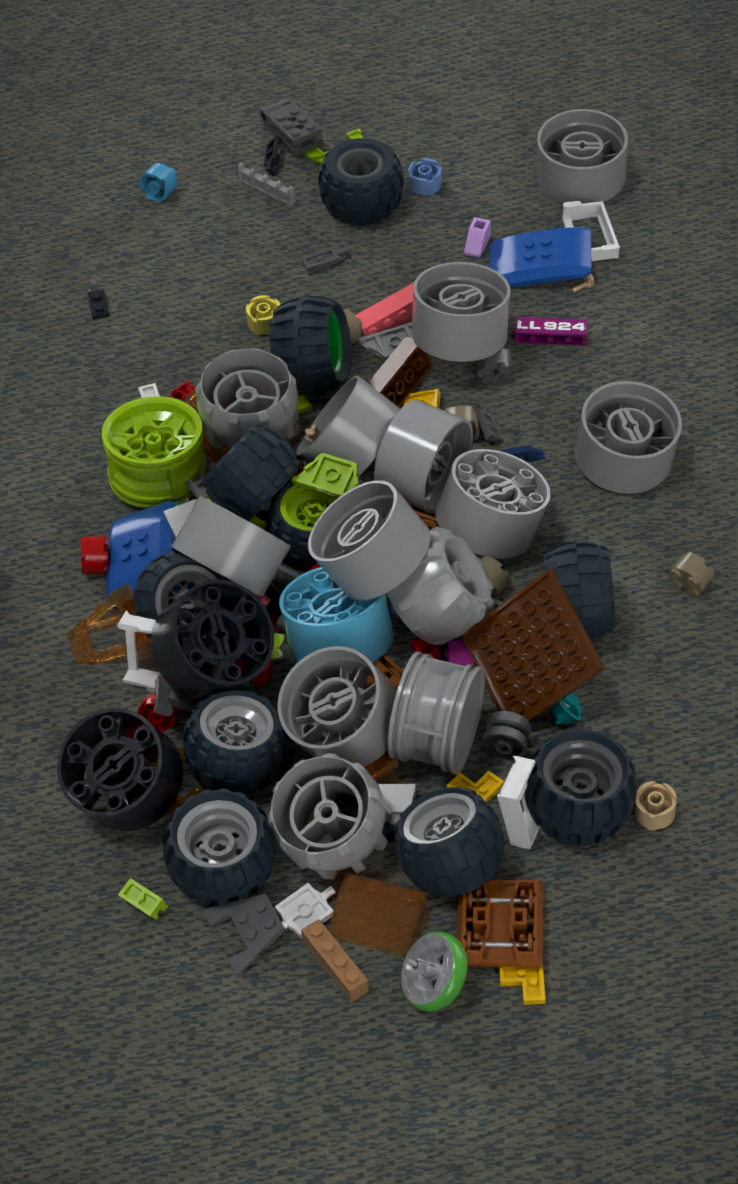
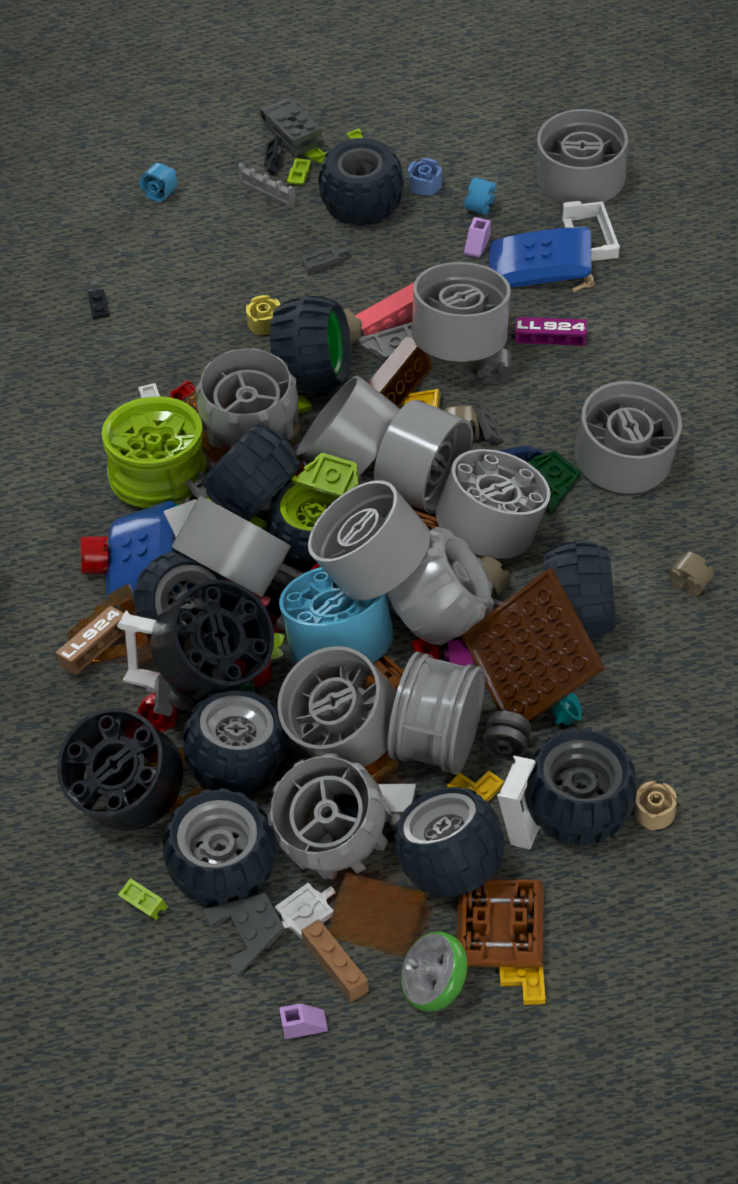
tan hand [304,424,317,442] -> none
none -> medium nougat brick [55,606,125,675]
none -> lavender slope [279,1004,328,1039]
none -> lime slope [287,158,312,185]
none -> dark azure brick [464,177,497,216]
none -> dark green wing [527,450,580,514]

